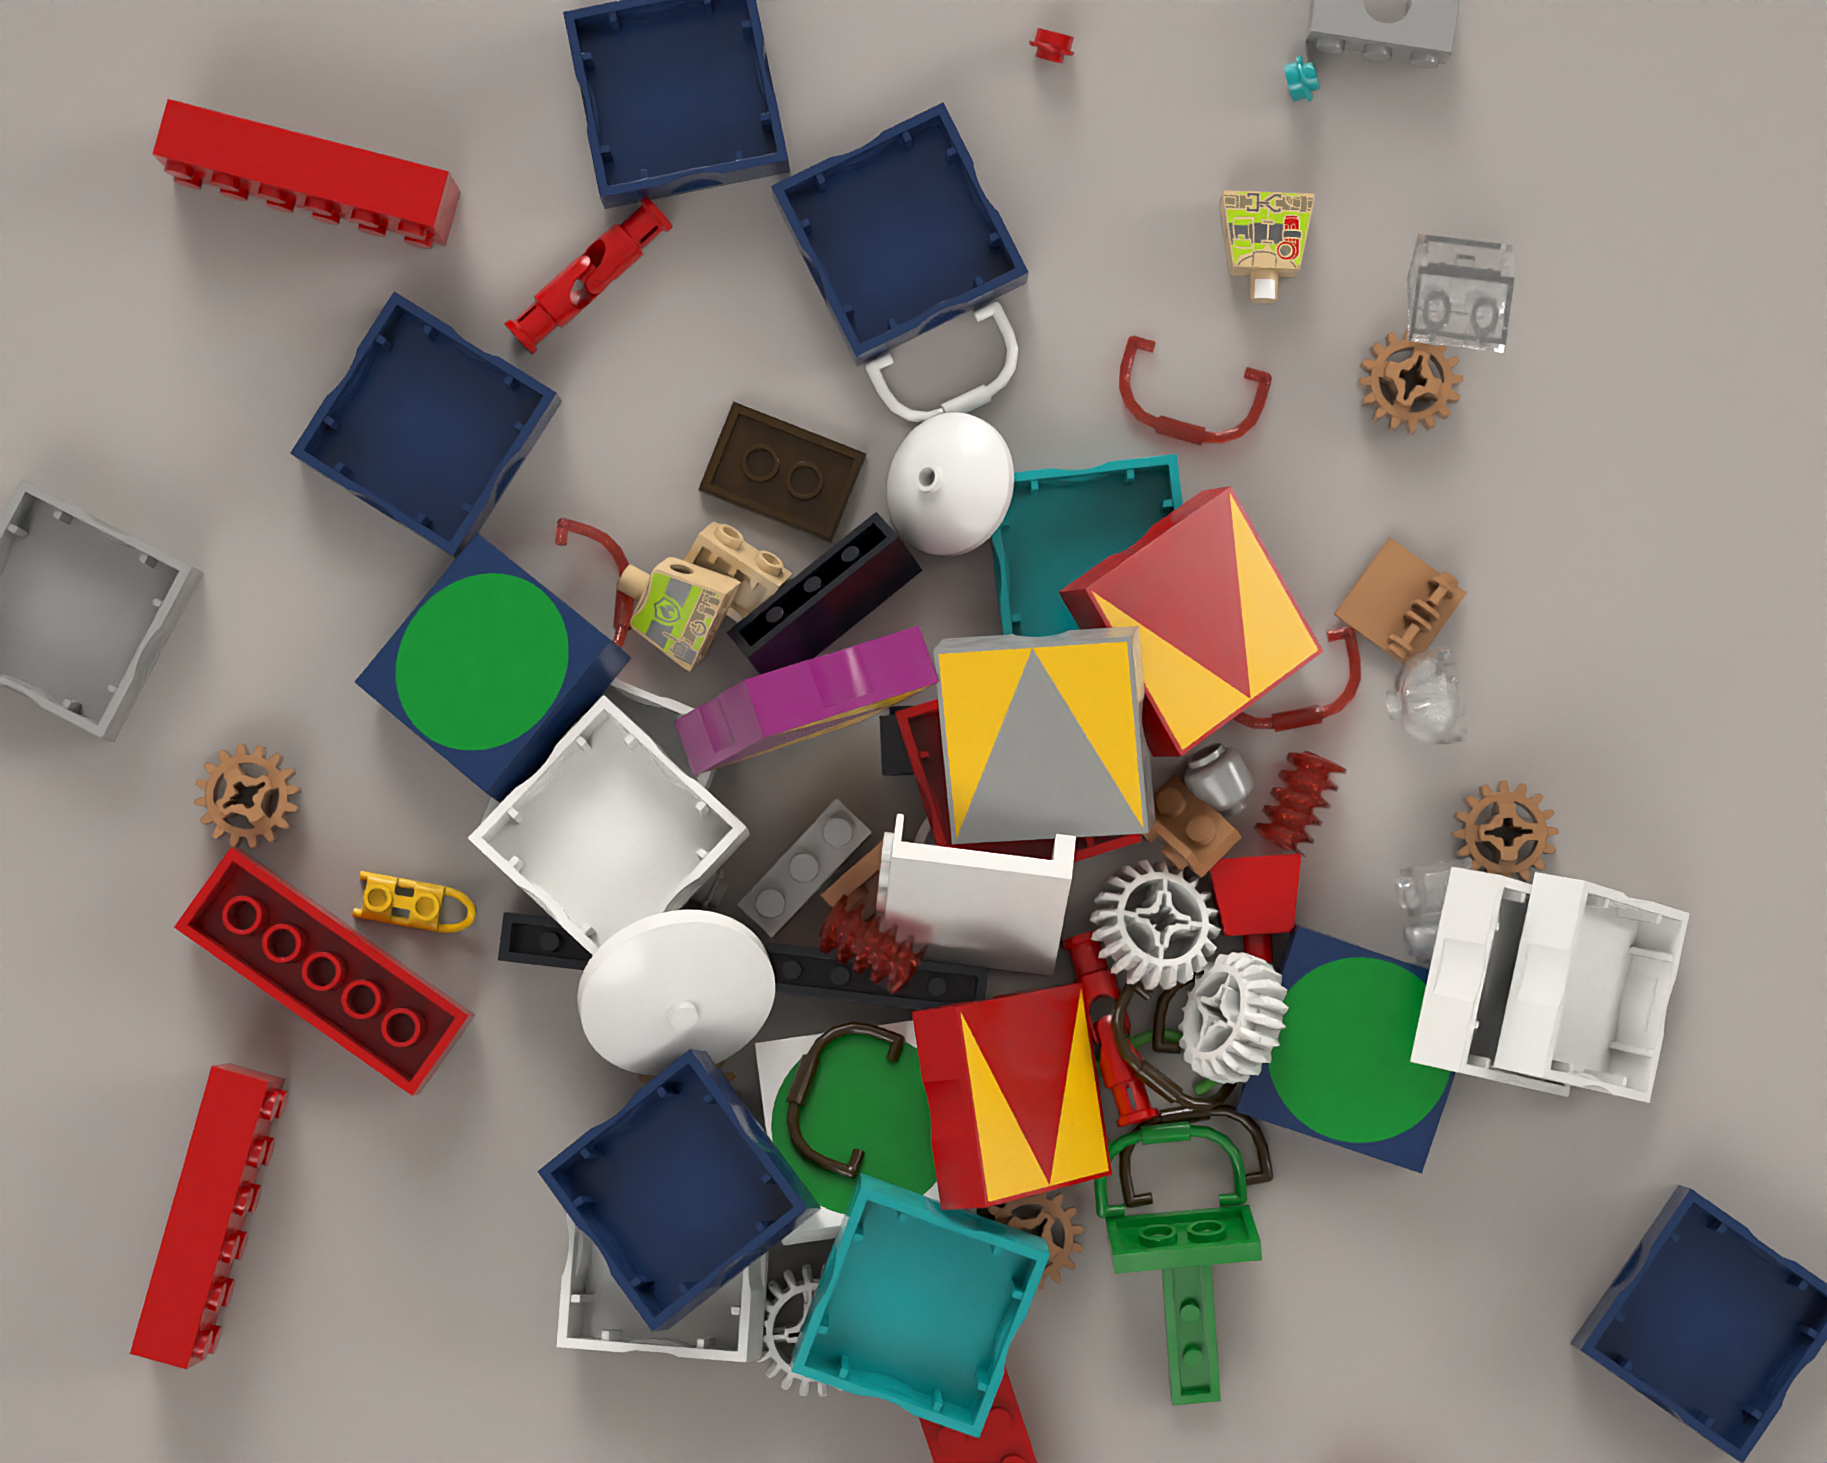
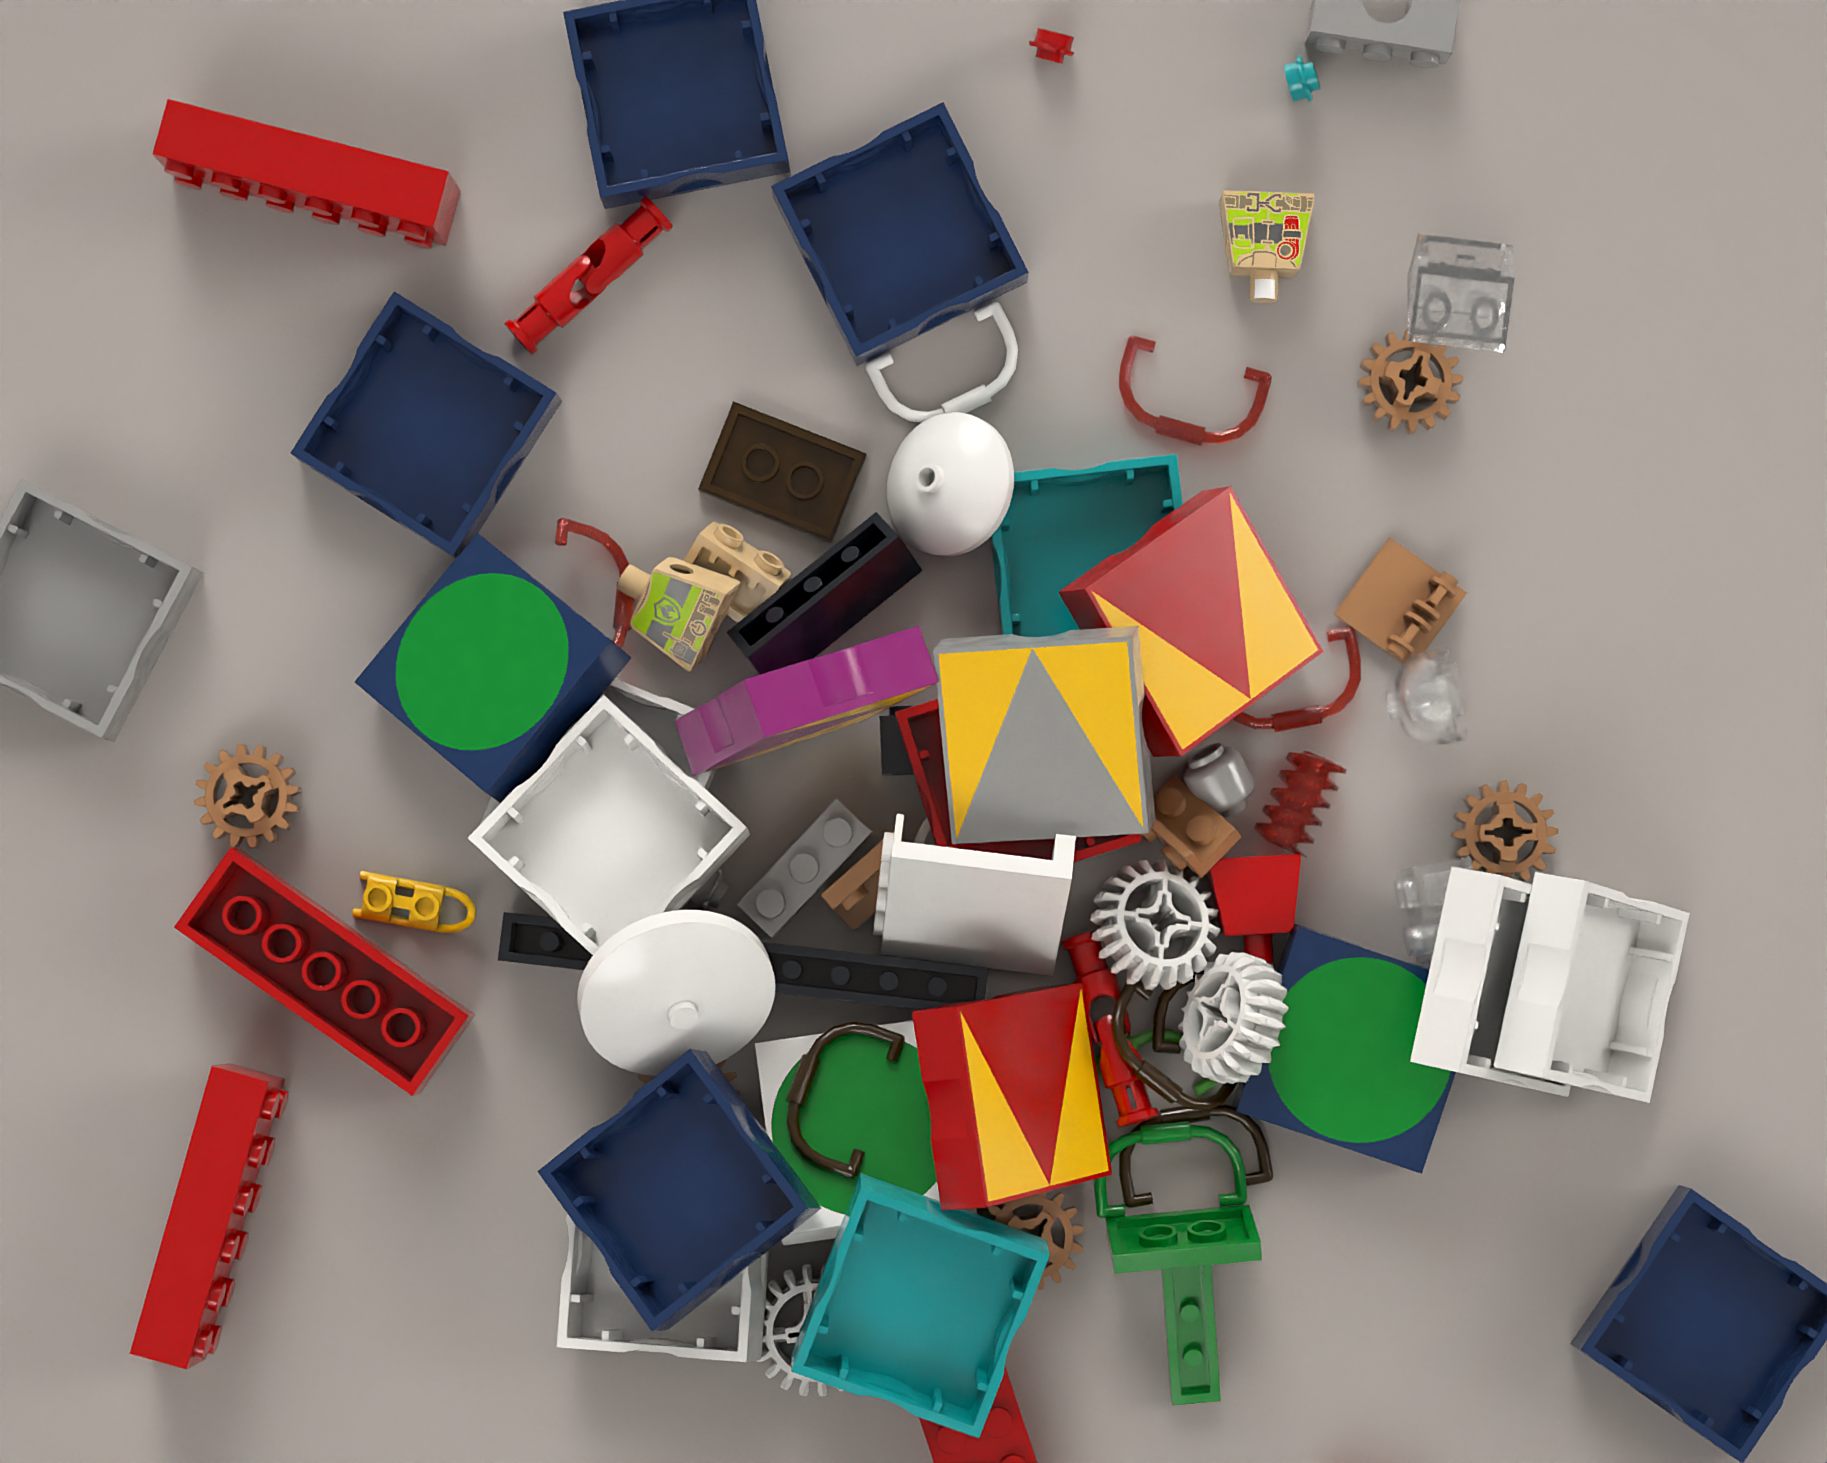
clear red piece [819,893,928,994] -> none

